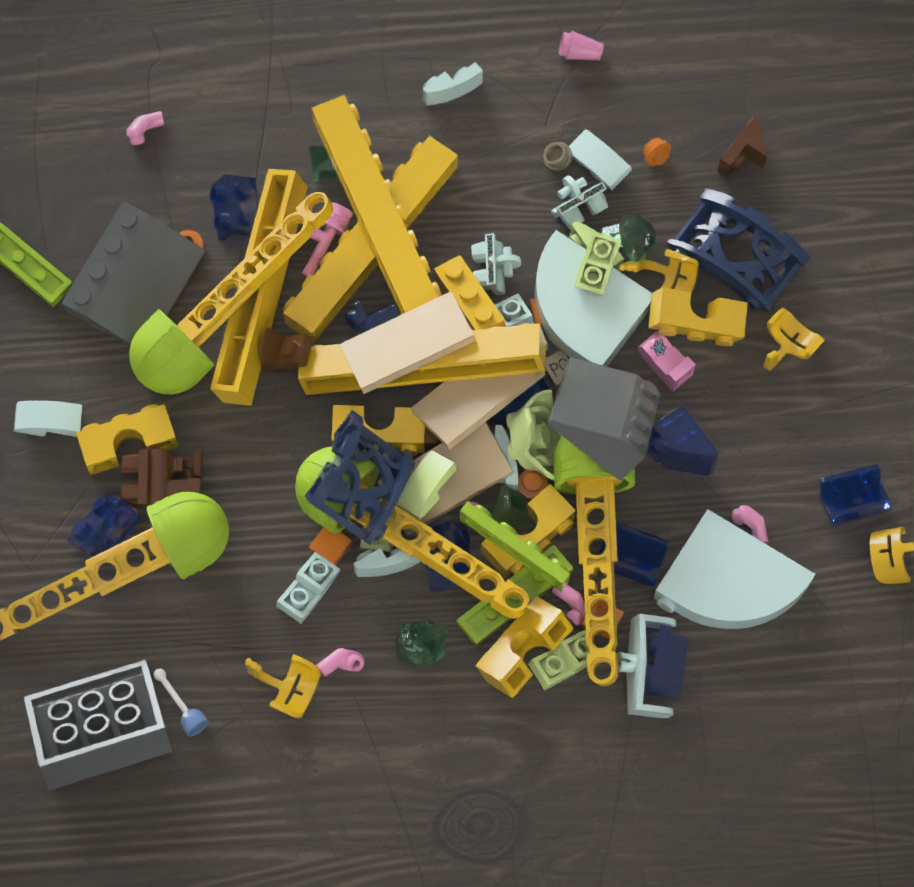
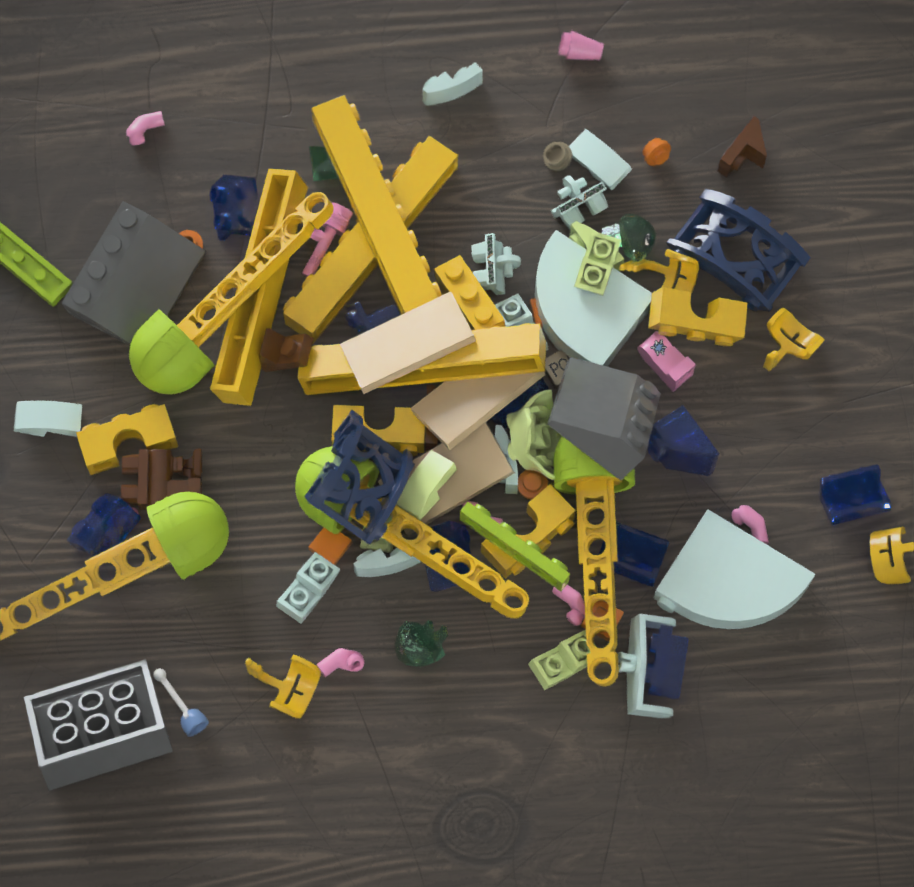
lime plate [457,545,574,647] -> none
yellow arch [475,596,574,698] -> none
clear green slope [492,484,529,530] -> none

